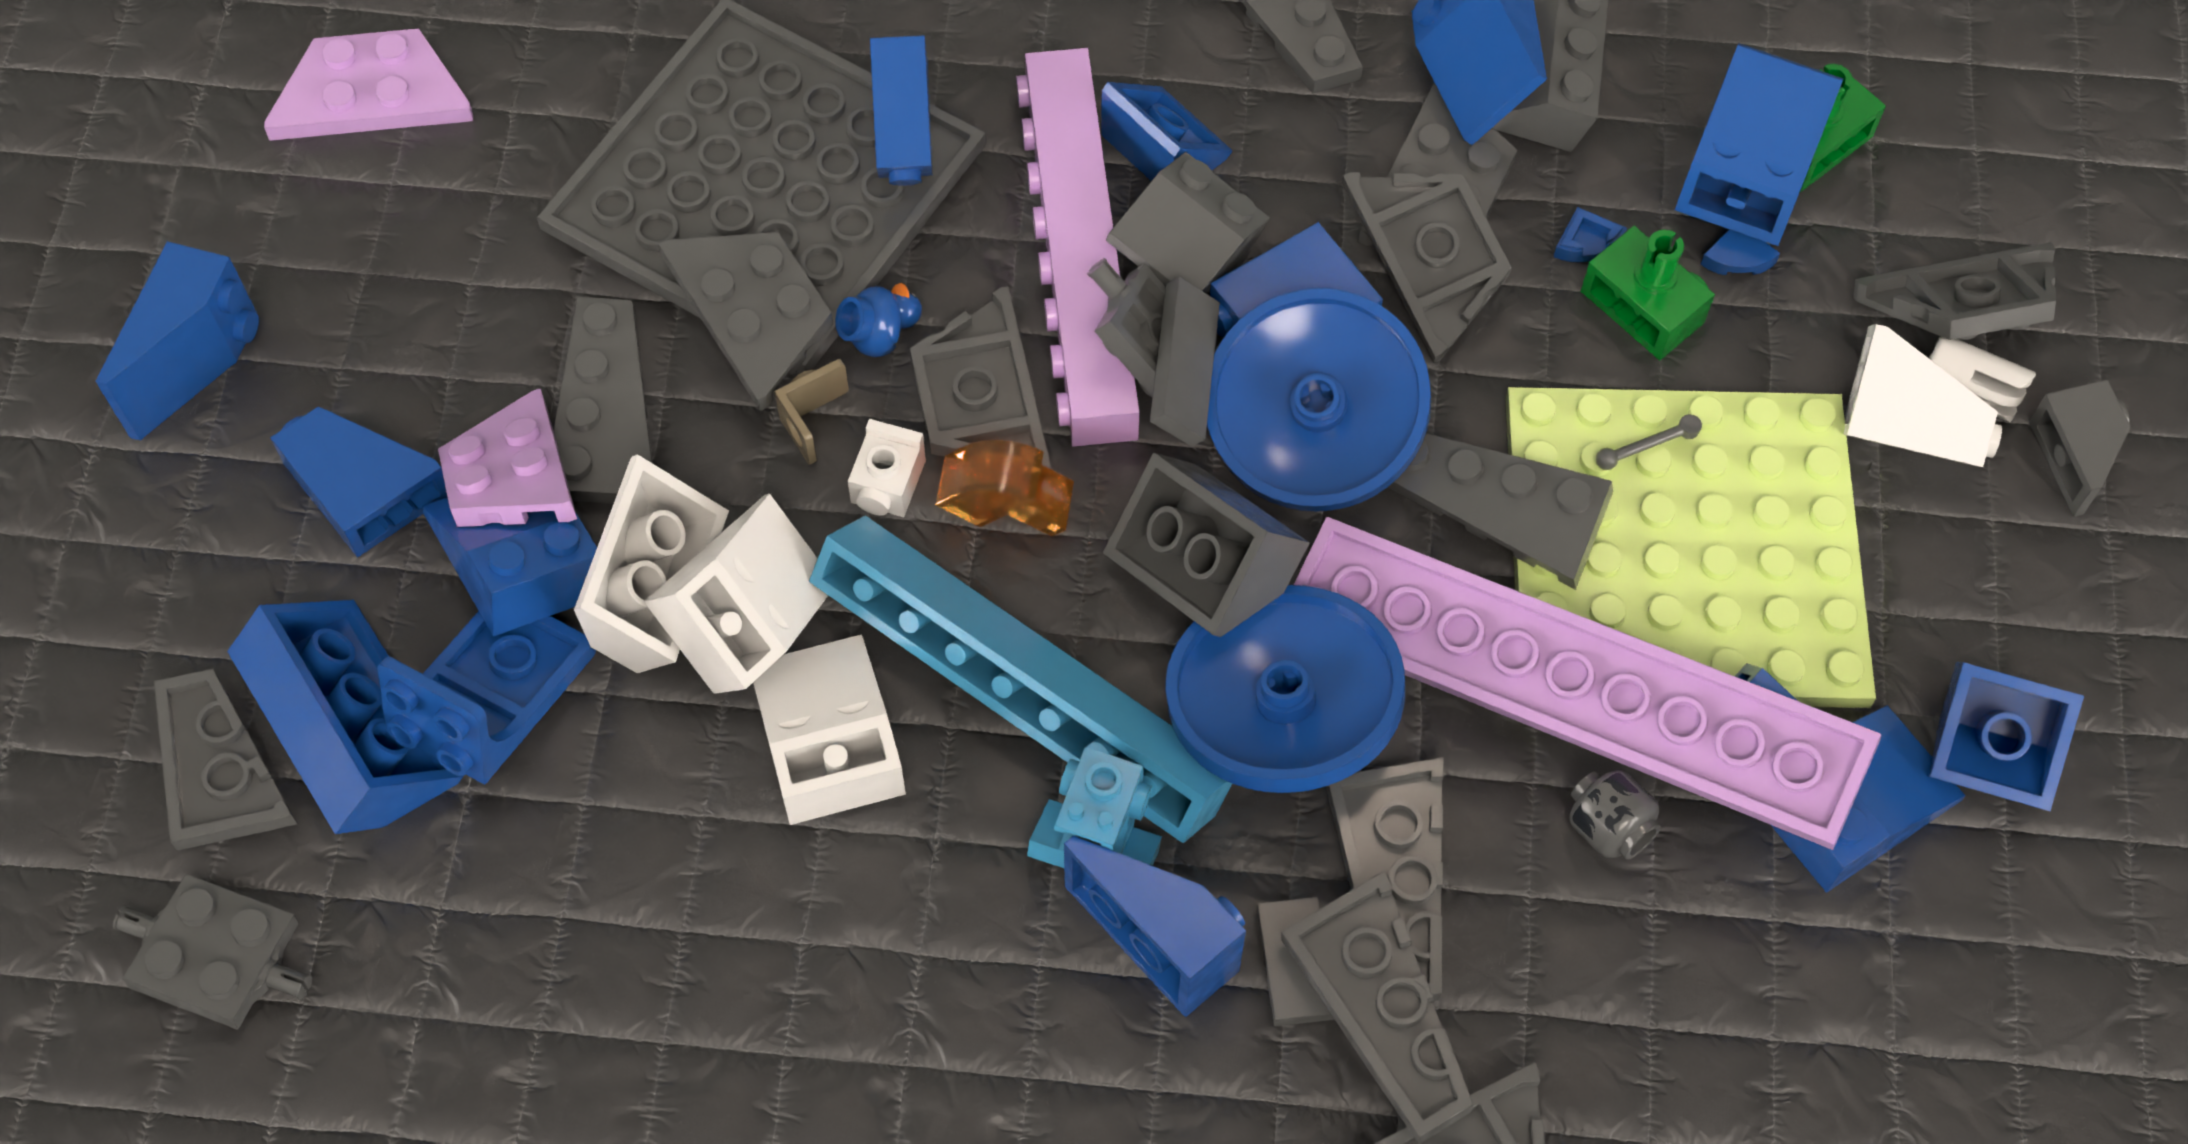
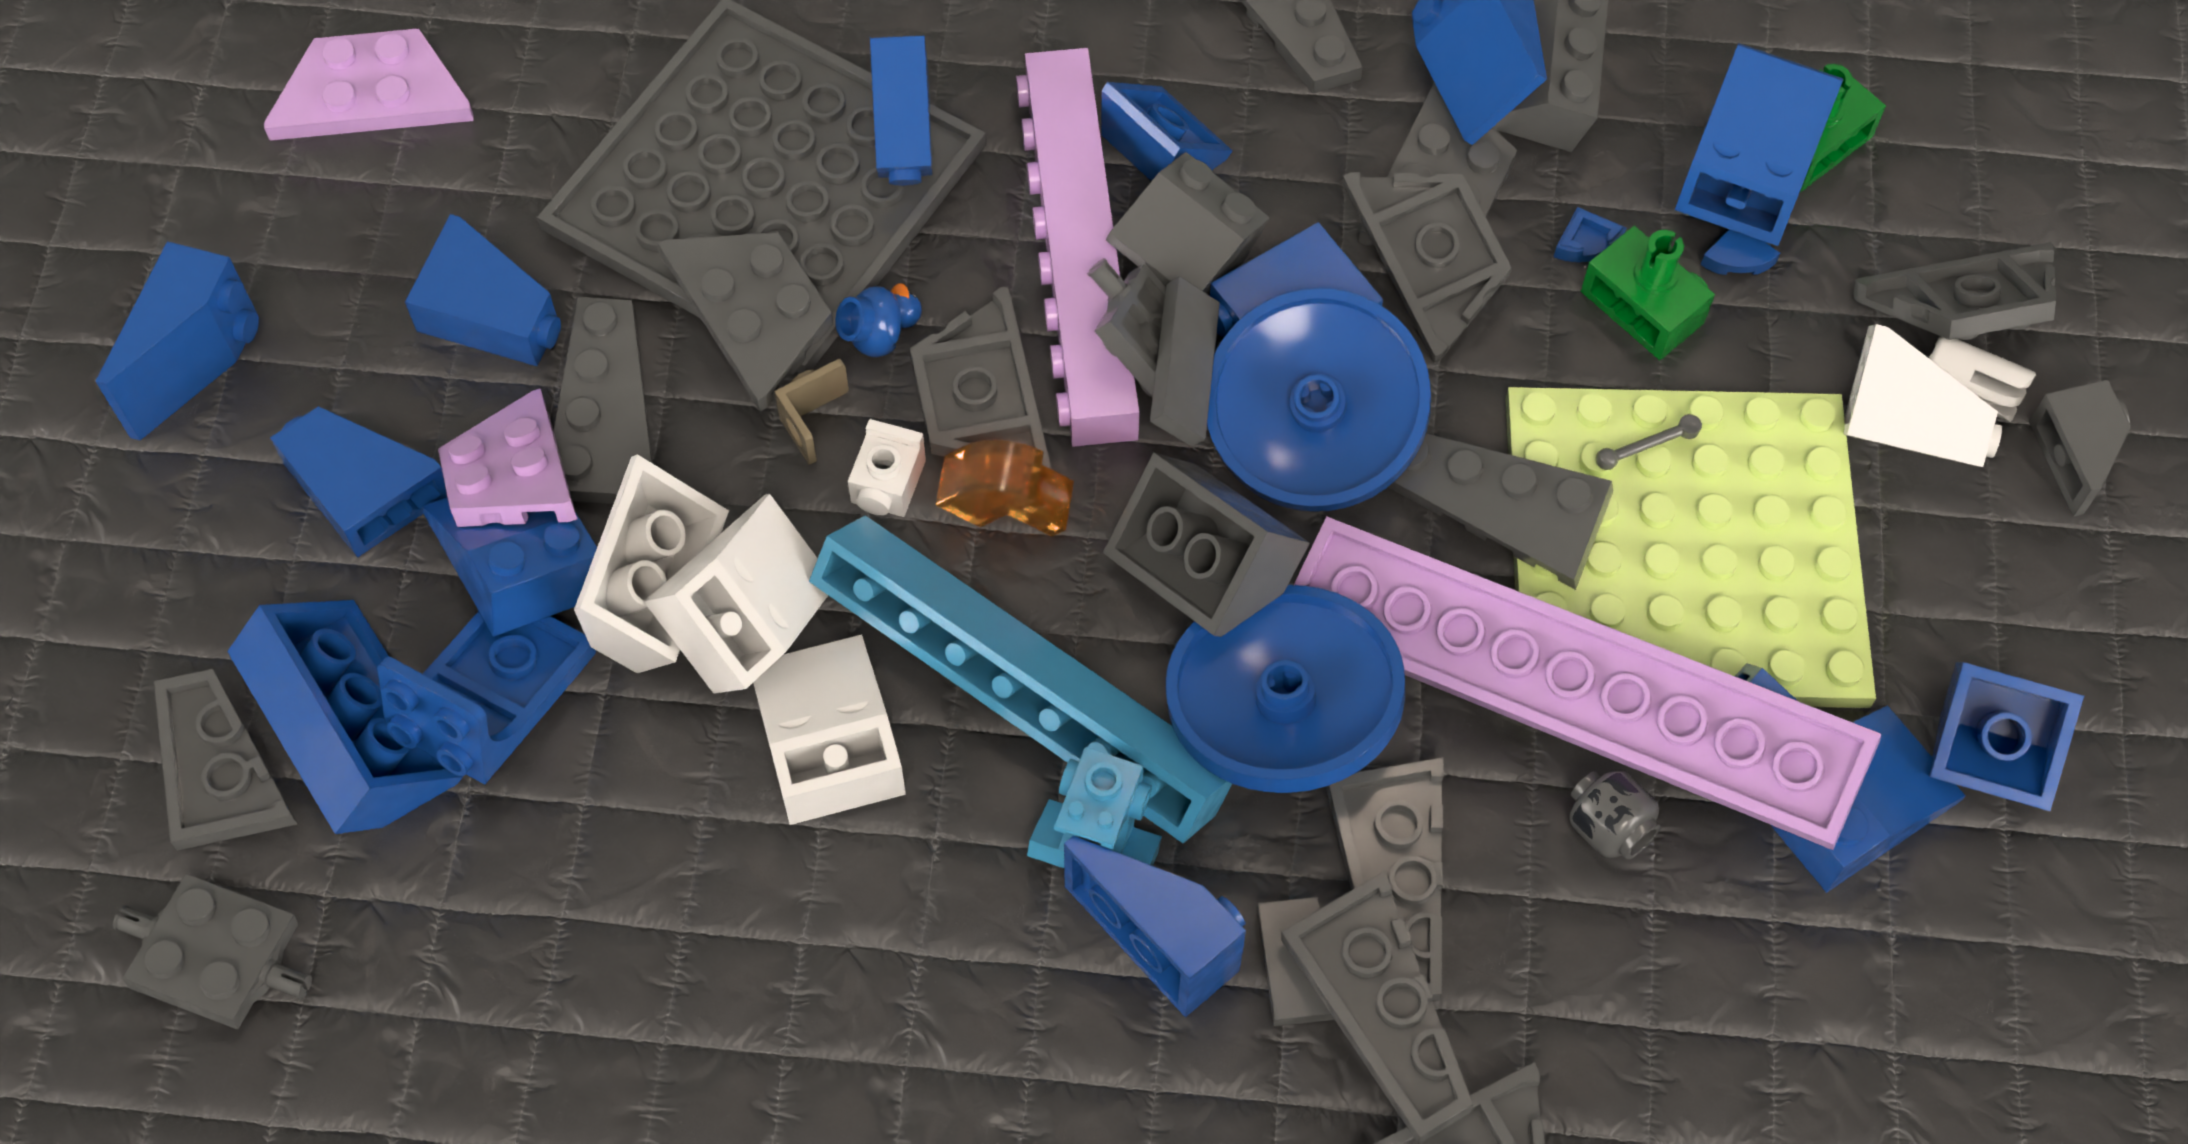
none -> blue slope [405,214,561,367]

